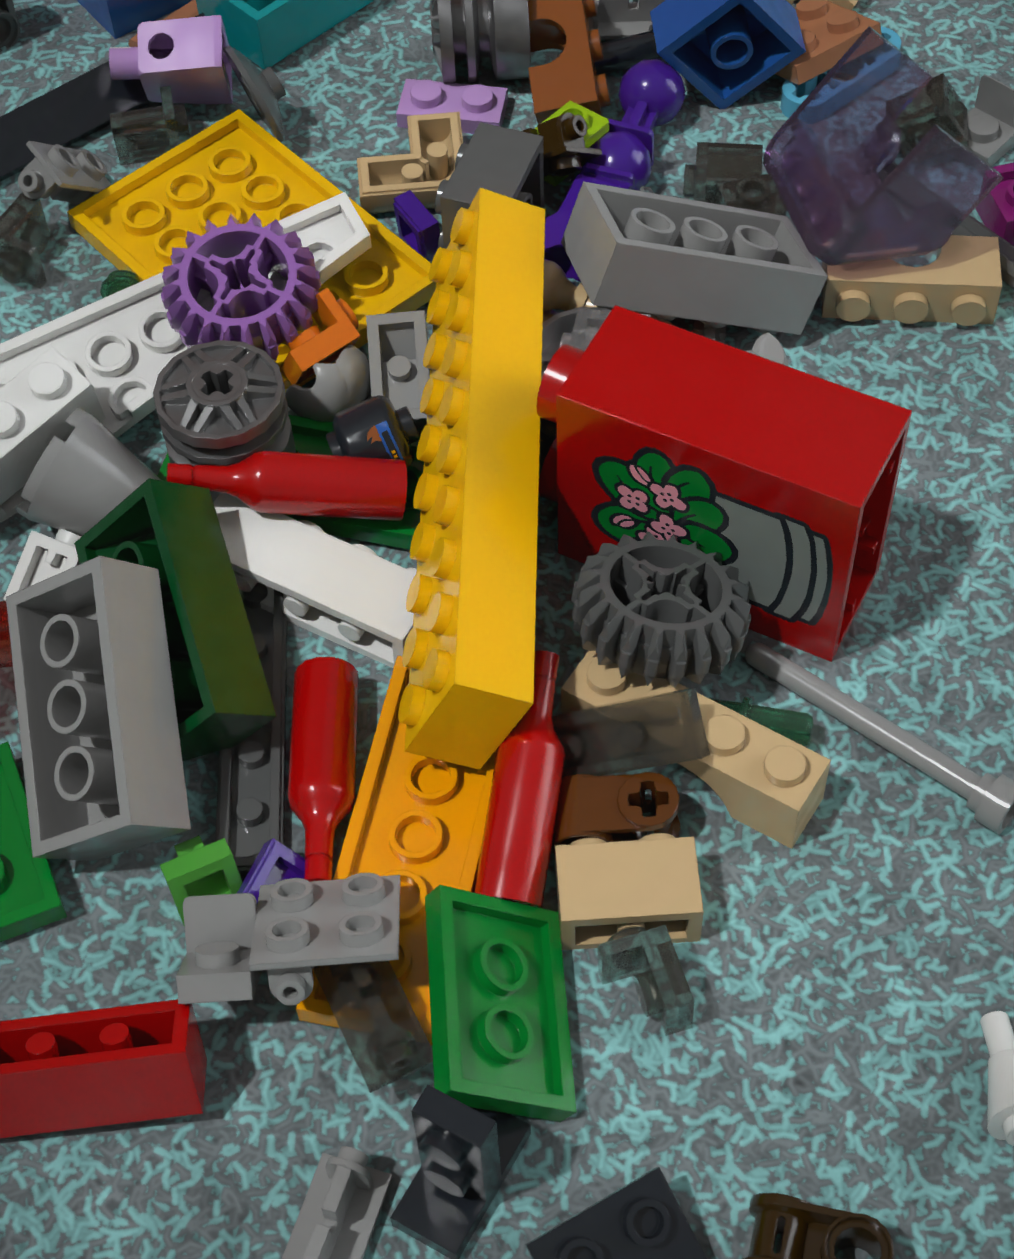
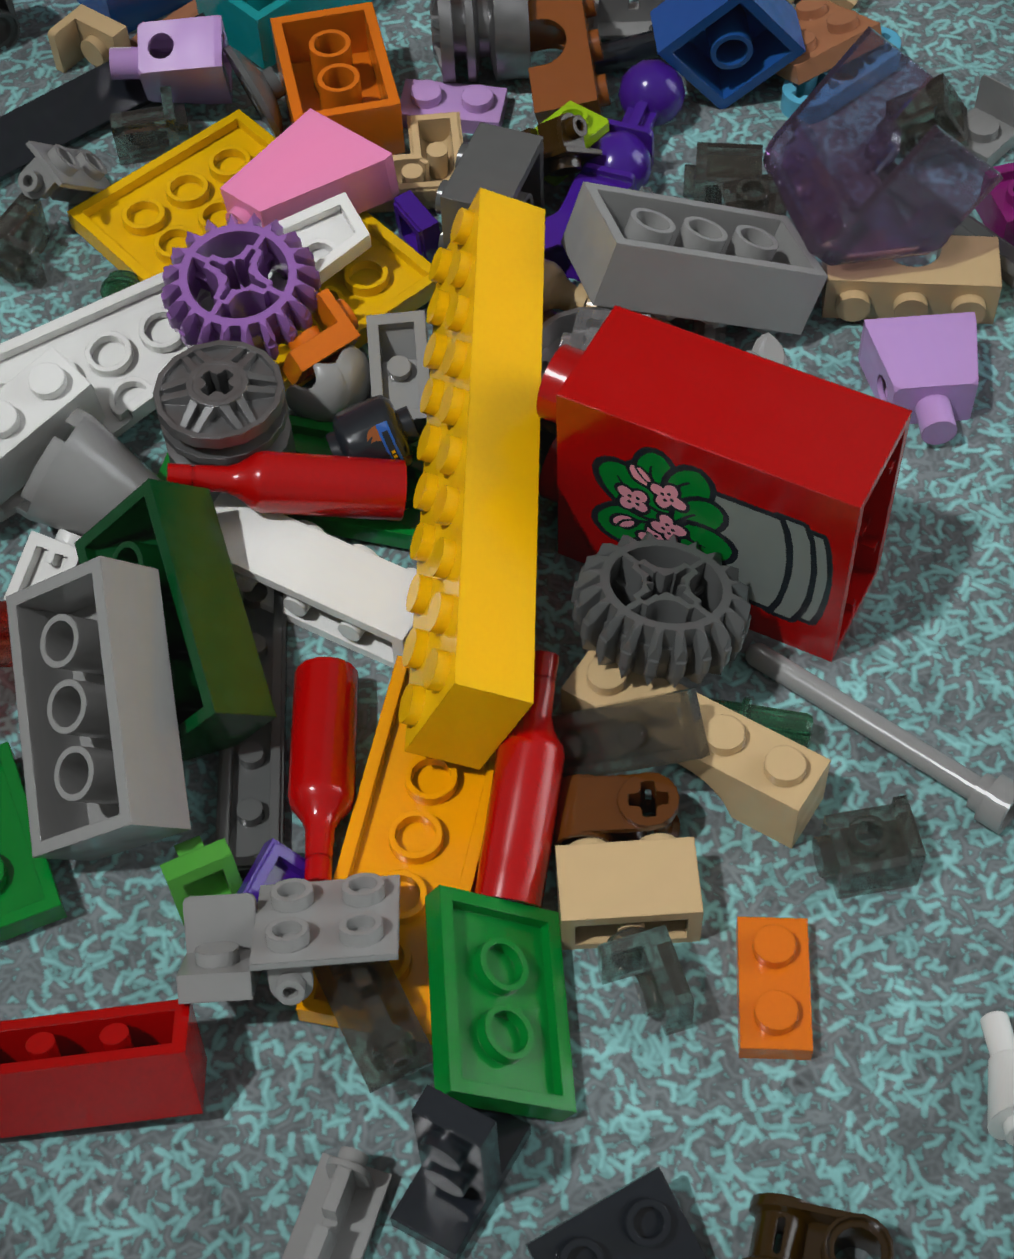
none -> tan bracket [47,4,131,73]
none -> bright pink slope [220,108,400,228]
none -> orange brick [270,2,405,155]
none -> orange plate [736,917,813,1060]
none -> clear smoke brick [812,795,926,899]
none -> lavender torso [858,312,979,445]

